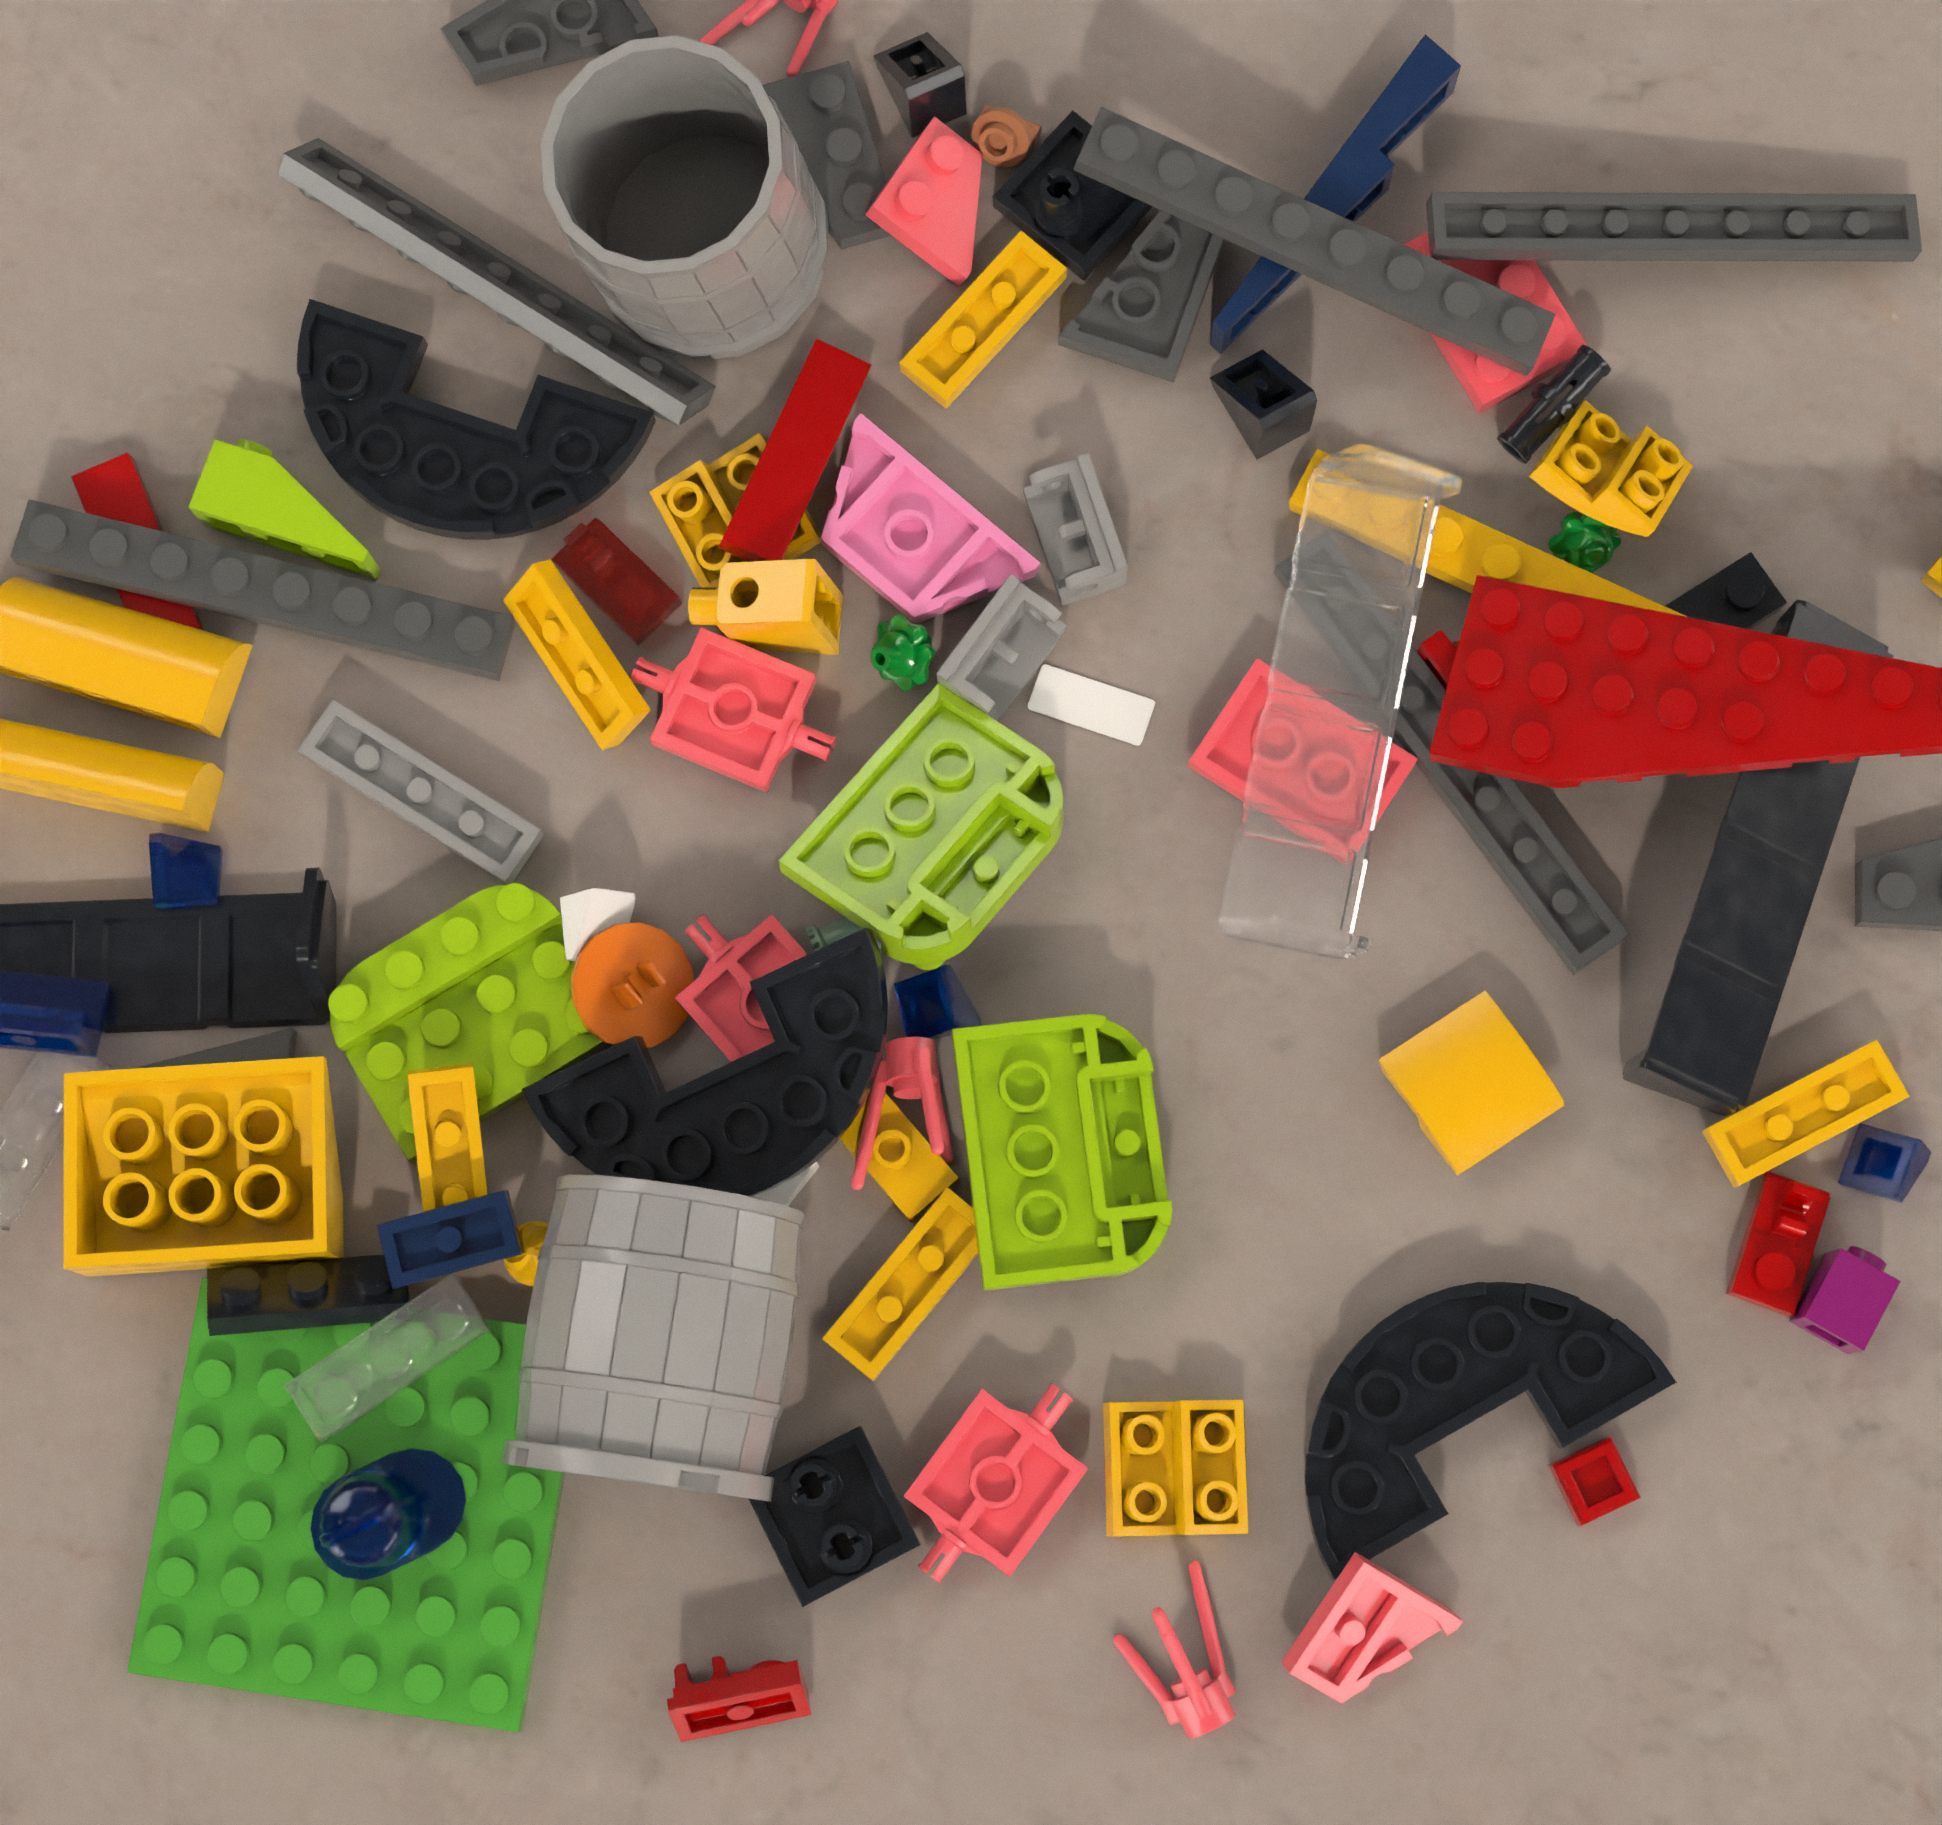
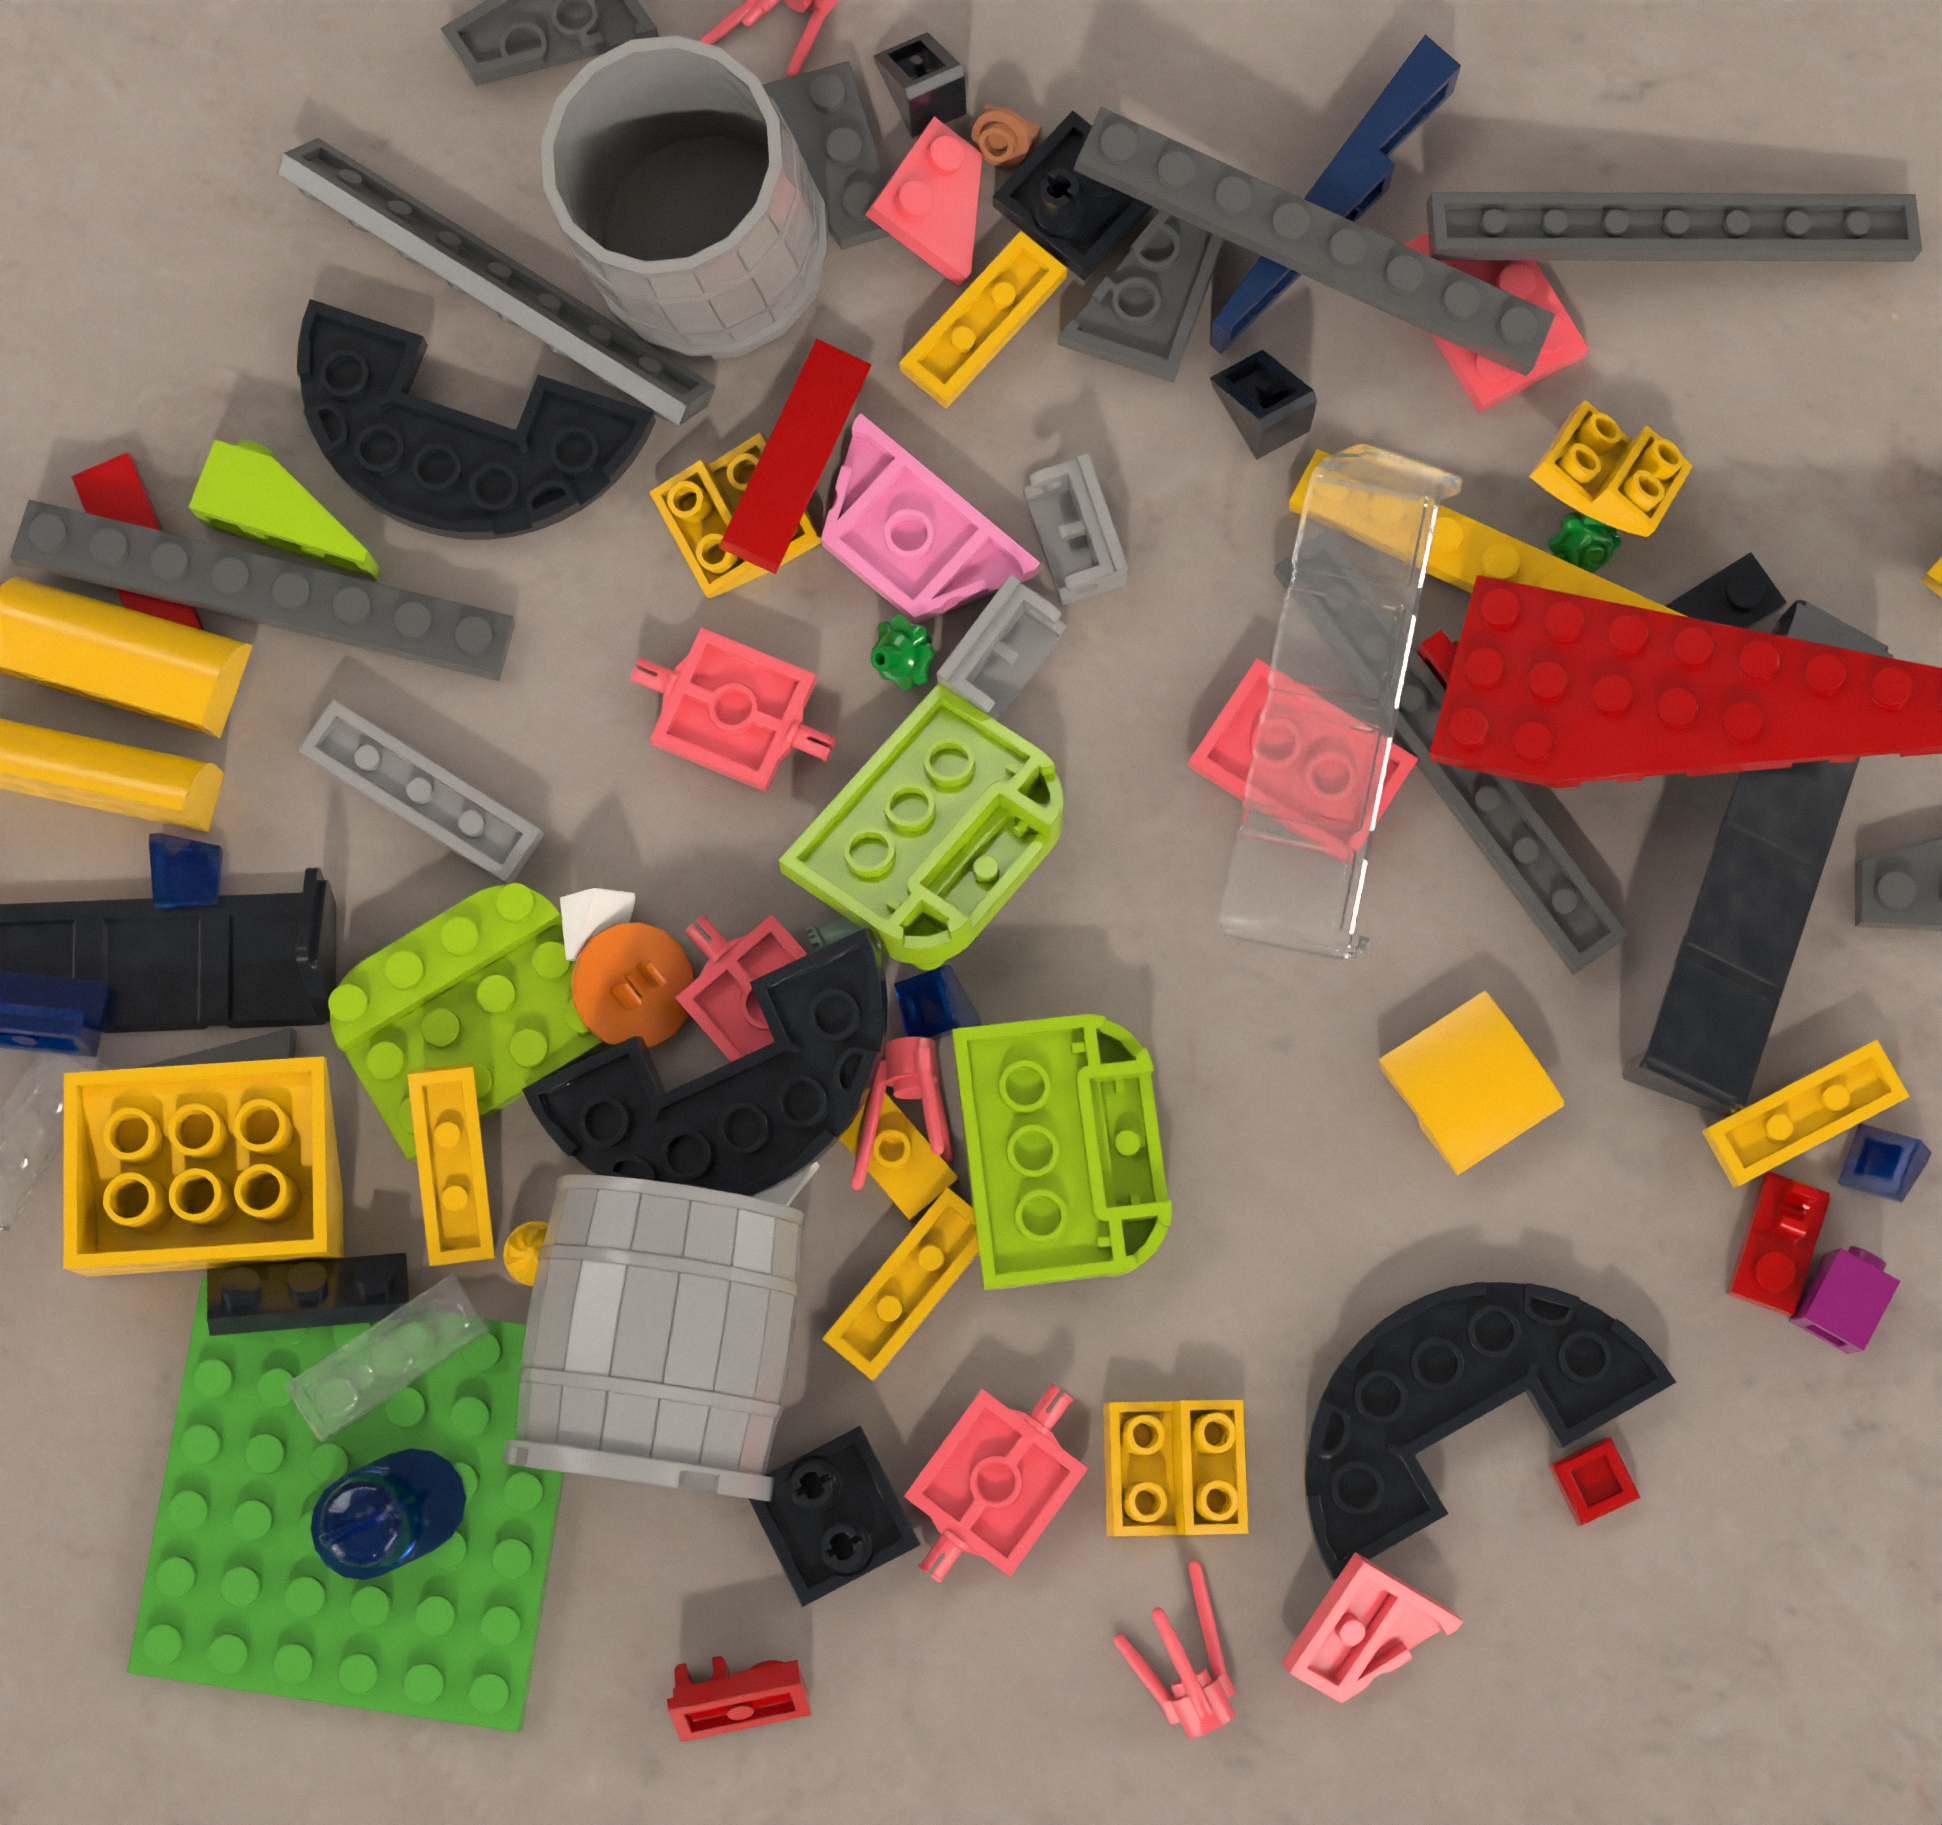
dark blue plate [377,1190,524,1289] -> none
yellow plate [503,559,651,750] -> none
clear red plate [551,517,682,646] -> none
yellow torso [688,559,843,655] -> none
white sticker [1028,664,1155,746] -> none
black pin [1497,344,1611,464] -> none

